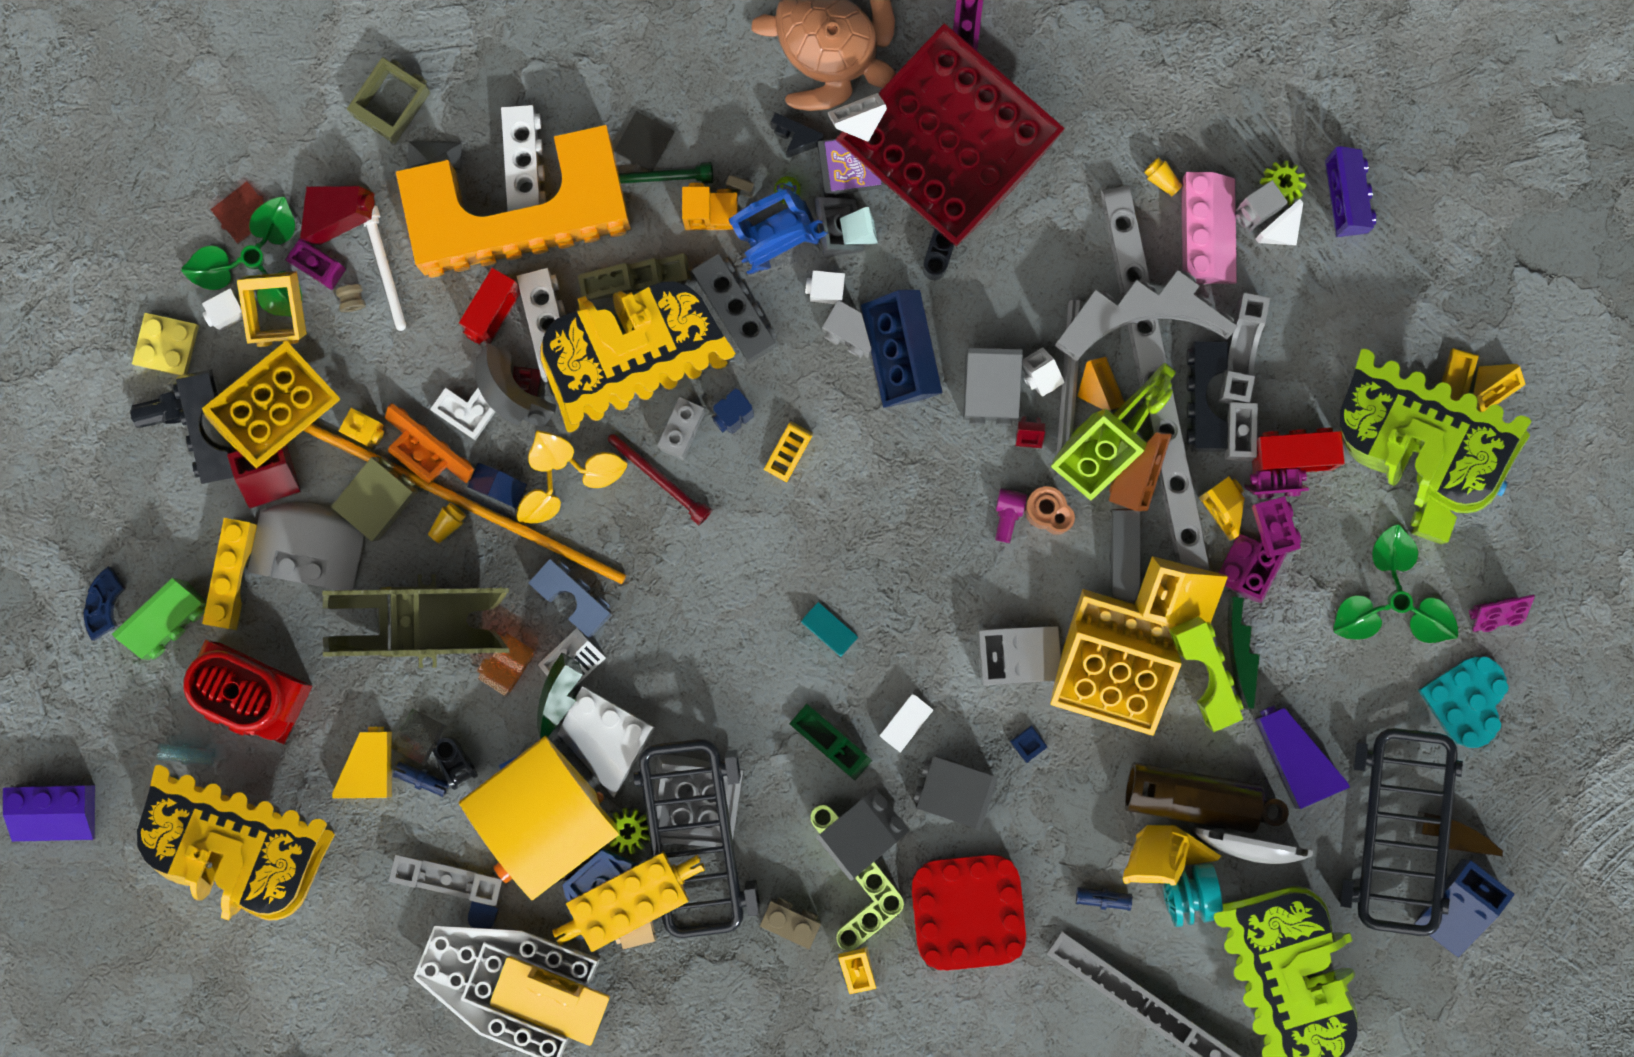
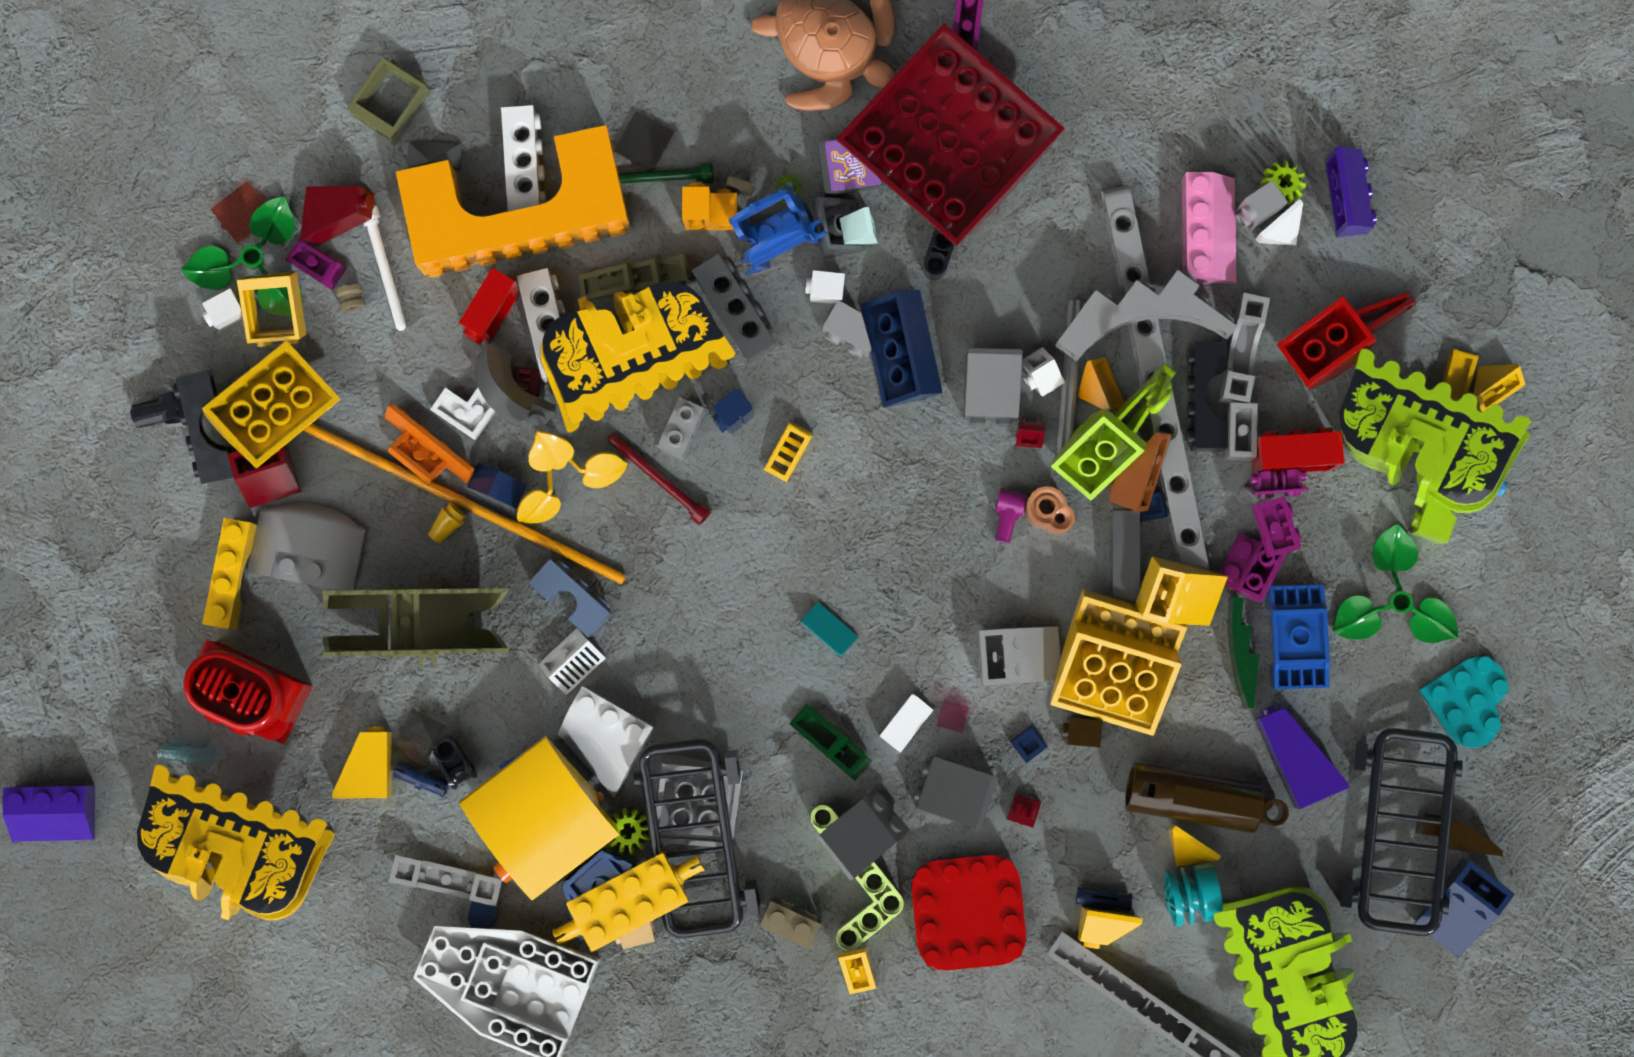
dark blue tile [83,566,125,641] -> none
bright green slope [112,578,206,660] -> none
light yellow plate [132,313,199,375] -> none
olive brick [331,456,419,542] -> none
yellow brick [339,408,384,449] -> none
clear orange brick [477,633,536,697] -> none
yellow bracket [490,956,610,1046] -> none
slope [537,652,583,739] -> none
black slope [771,112,824,158] -> none
white slope [827,93,887,141] -> none
yellow slope [1123,825,1190,885] -> none
yellow cone [1144,157,1183,197] -> none
lime arch [1169,616,1243,732] -> none
light grey slope [1192,827,1313,864] -> none
yellow slope [1198,476,1245,541] -> none
magenta hinge [1469,595,1535,632] -> none
none -> clear pink tile [936,700,970,733]
none -> dark red tile [1007,794,1041,828]
none -> dark brown brick [1061,718,1103,748]
none -> yellow slope [1077,906,1143,949]
none -> dark blue tile [1140,491,1168,522]
none -> blue plate [1266,584,1330,689]
none -> red slope [1276,291,1417,389]

